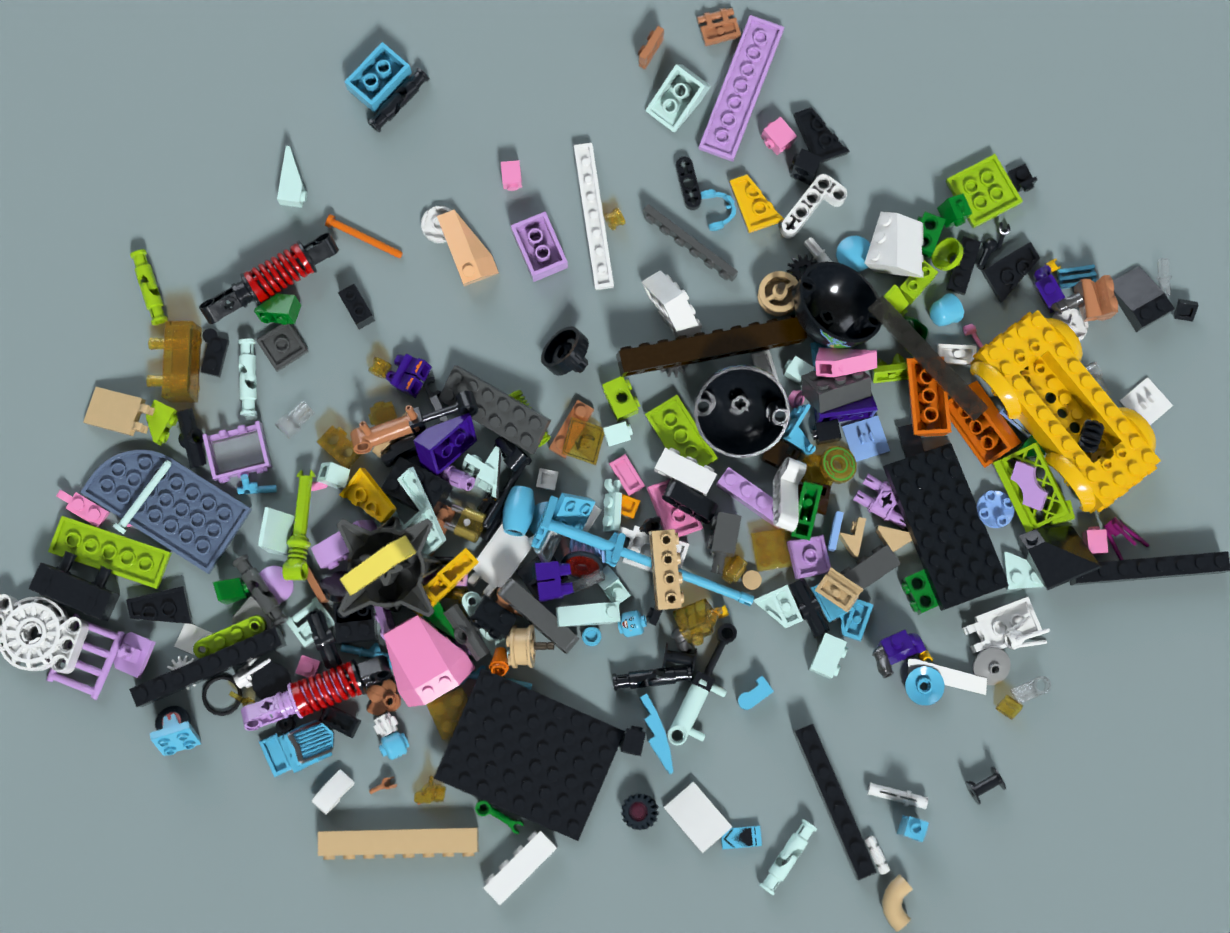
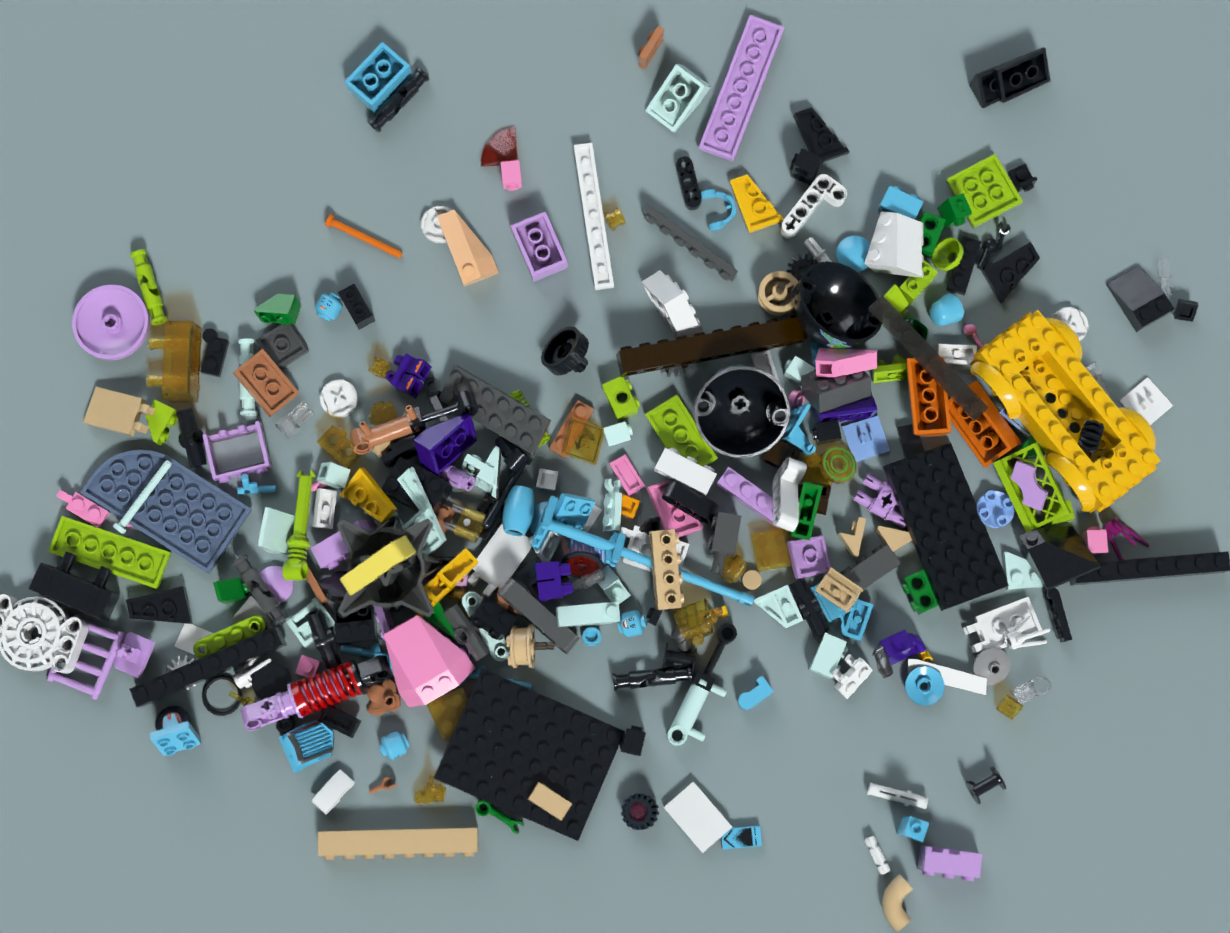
piece [199,233,339,324] -> none
medium azure tile [259,733,292,778] -> none
light aqua slope [277,146,307,208] -> none
white gear [373,713,399,737] -> none
white brick [484,831,558,905] -> none
orange cone [489,647,509,676] -> none
medium azure slope [640,694,673,774] -> none
nougat plate [697,8,741,46] -> none
light aqua piece [759,819,817,896] -> none
bright pink head [761,117,797,155] -> none
black brick [793,724,877,880] -> none
light blue tile [827,511,844,552] -> none
dark purple torso [1033,258,1084,314] -> none
medium azure tile [1056,264,1098,289] -> none
nougat piece [1073,275,1118,322] -> none
none -> lavender dish [72,285,150,360]
none -> nougat plate [233,349,299,417]
none -> white plate [312,488,337,530]
none -> medium azure head [315,292,343,322]
none -> white tile [320,379,358,418]
none -> clear red brick [481,127,518,167]
none -> tan tile [528,782,572,821]
none -> white plate [831,654,873,699]
none -> medium azure brick [878,186,924,219]
none -> lavender wedge [917,845,982,881]
none -> black slope [969,47,1051,108]
none -> black plate [1043,588,1072,643]

